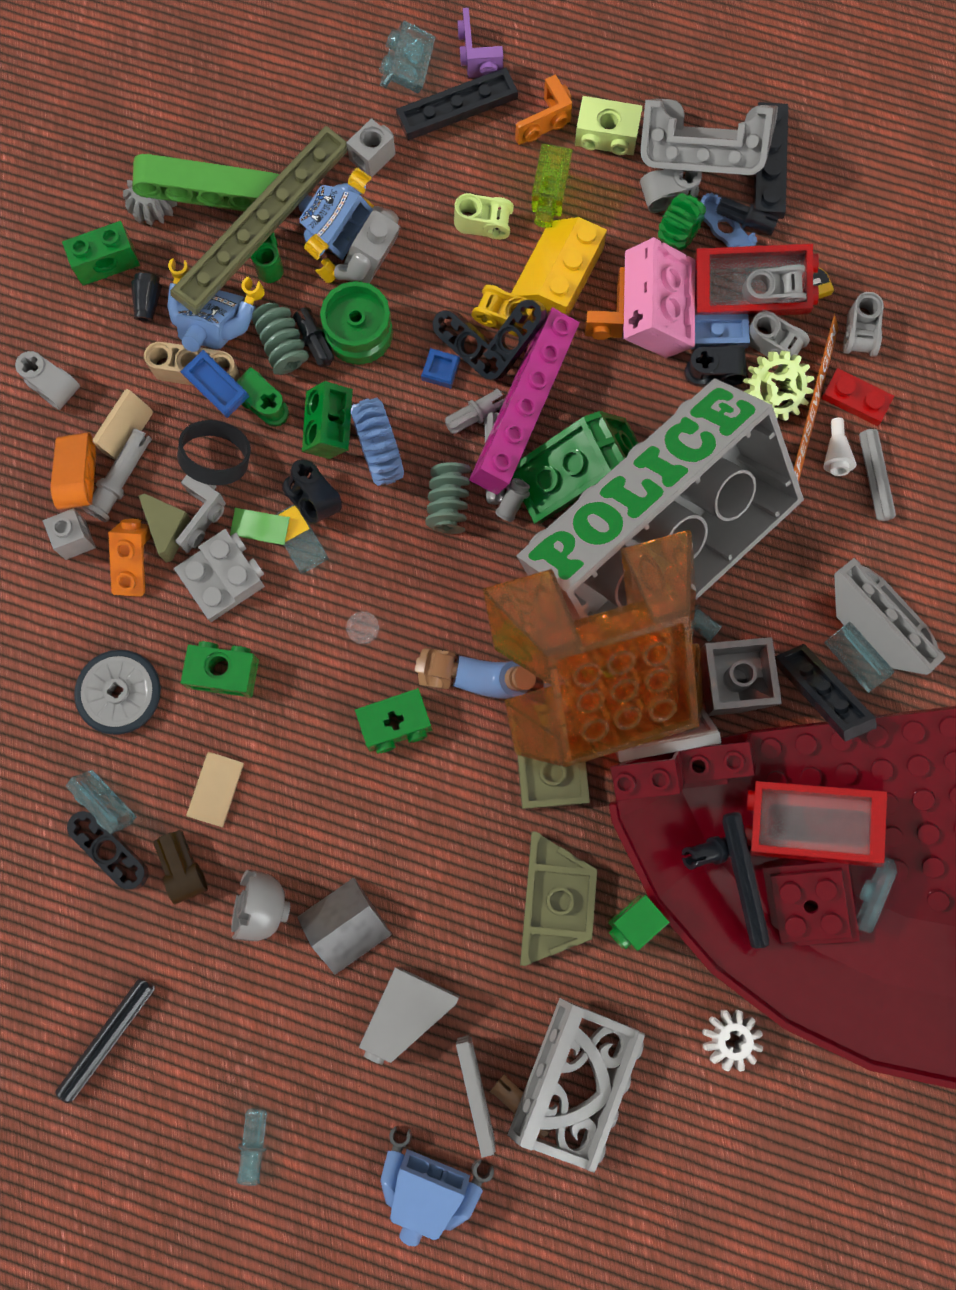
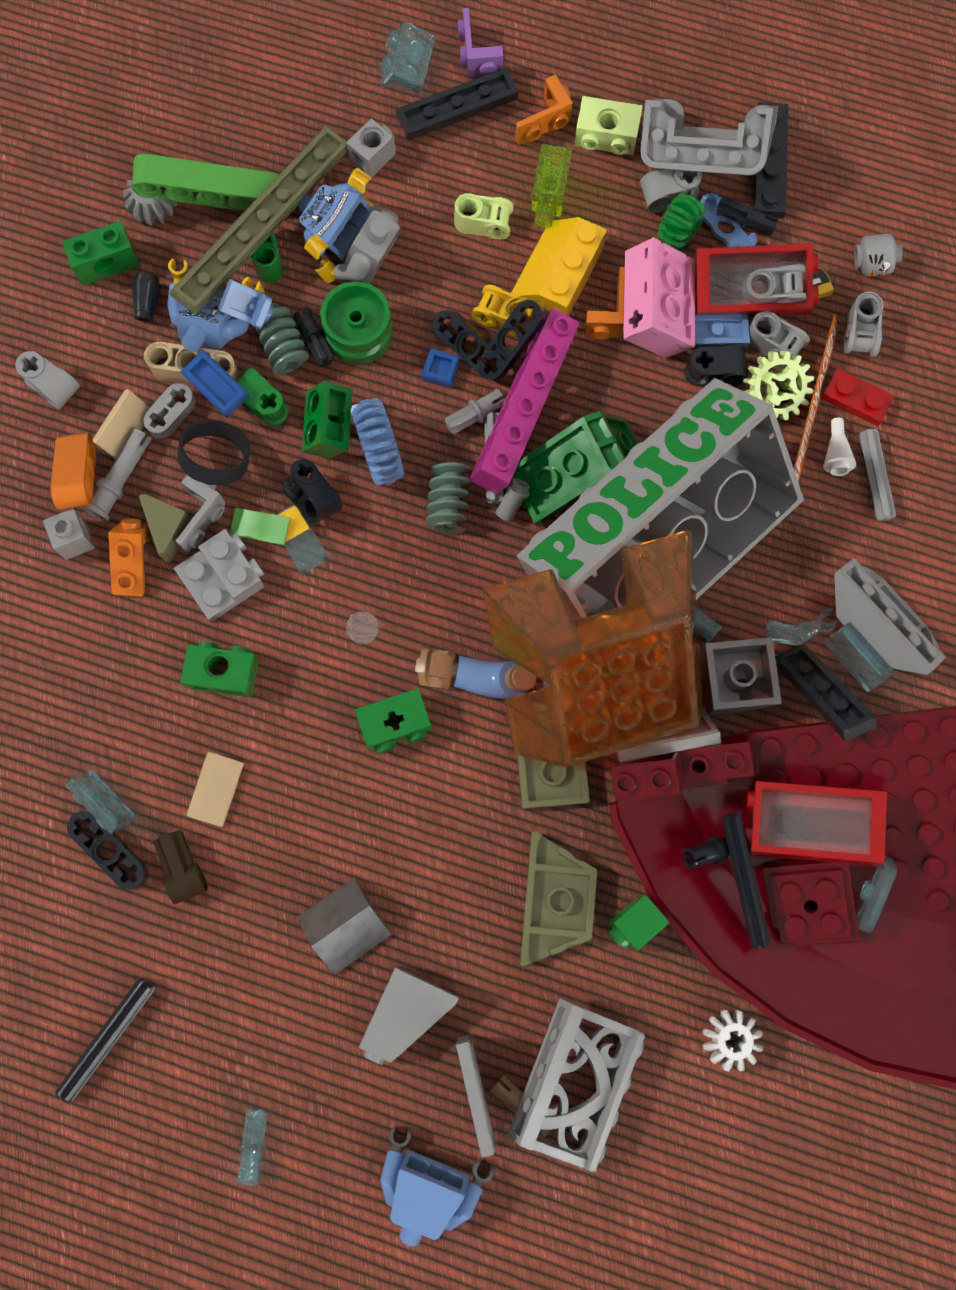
light grey wheel [74,650,161,735] -> none
light grey cylinder [231,870,290,941] -> none
none -> light grey beam [143,383,196,439]
none -> medium blue bracket [218,279,273,329]
none -> clear light blue arm [765,608,838,645]
none -> light grey head [854,233,903,277]

